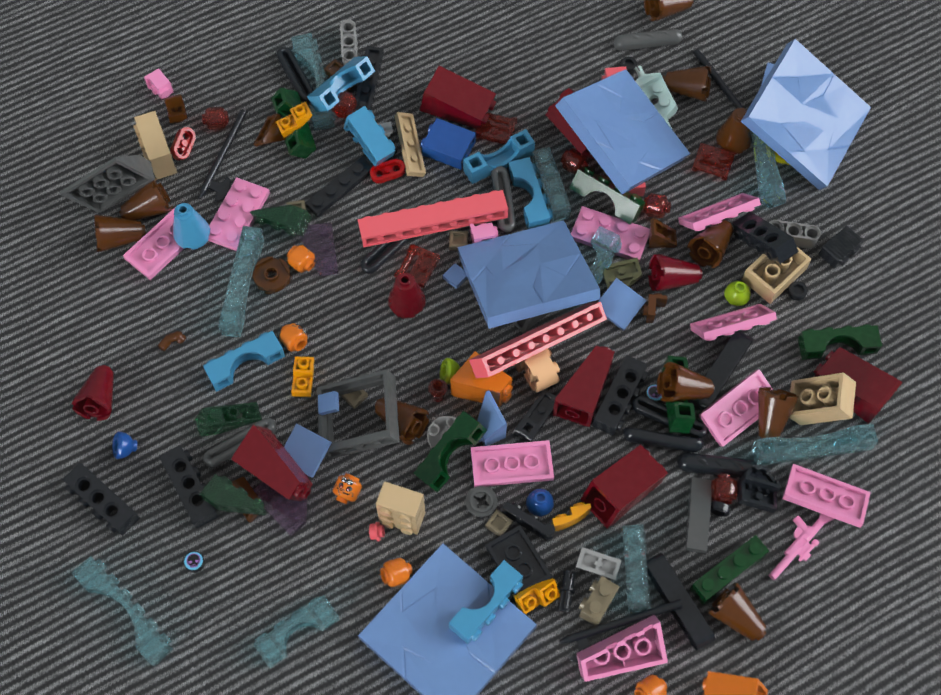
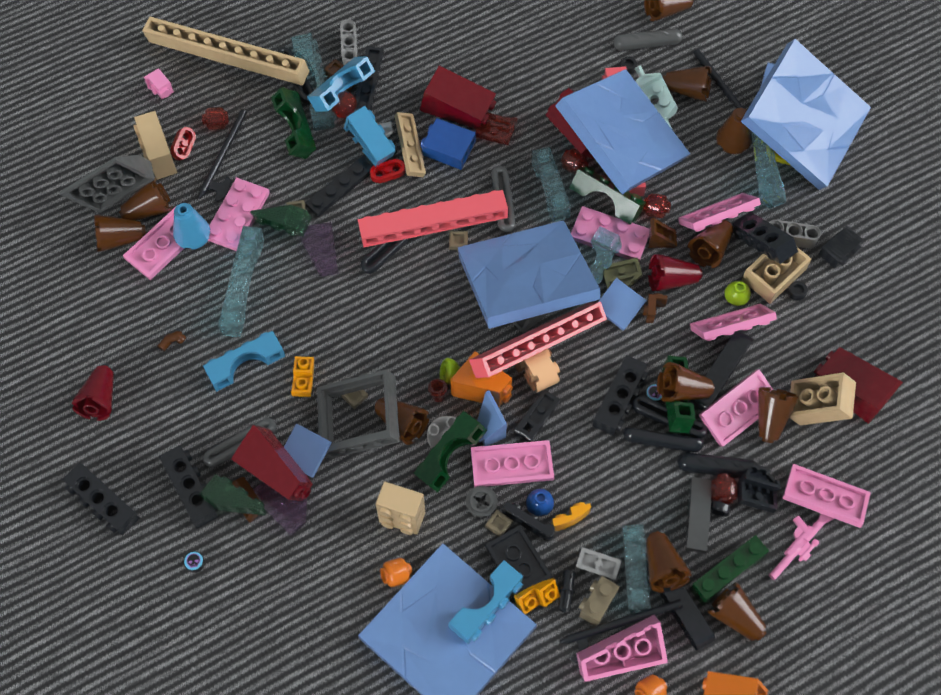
clear light blue arch [72,556,174,667] -> none
blue brick [112,431,137,459] -> none
reddish brown bracket [164,94,188,123] -> none
clear green slope [195,402,262,436] -> none
reddish brown plate [252,257,291,294] -> none
reddish brown slope [253,113,286,147] -> none
clear light blue arch [253,595,340,669] -> none
light orange slope [276,101,313,138] -> none
orange head [279,323,308,352] -> none
orange head [287,245,315,273] -> none
medium blue tile [318,391,339,415] -> none
orange head [333,473,362,504] -> none
coral plate [369,521,385,542] -> none
dark red cone [388,273,426,319] -> none
clear red plate [394,244,440,288] -> none
medium blue tile [443,263,467,289] -> none
dark azure arch [463,129,535,184] -> none
bright pink brick [470,223,498,243] -> none
dark azure arch [508,157,552,229] -> none
dark red slope [553,345,615,428] -> none
dark red slope [580,444,668,529] -> none
clear red plate [692,143,735,180] -> none
clear light blue arch [752,423,878,465] -> none
dark green arch [798,324,882,360] -> none
none -> tan brick [142,17,309,86]
none -> reddish brown cone [646,531,692,592]

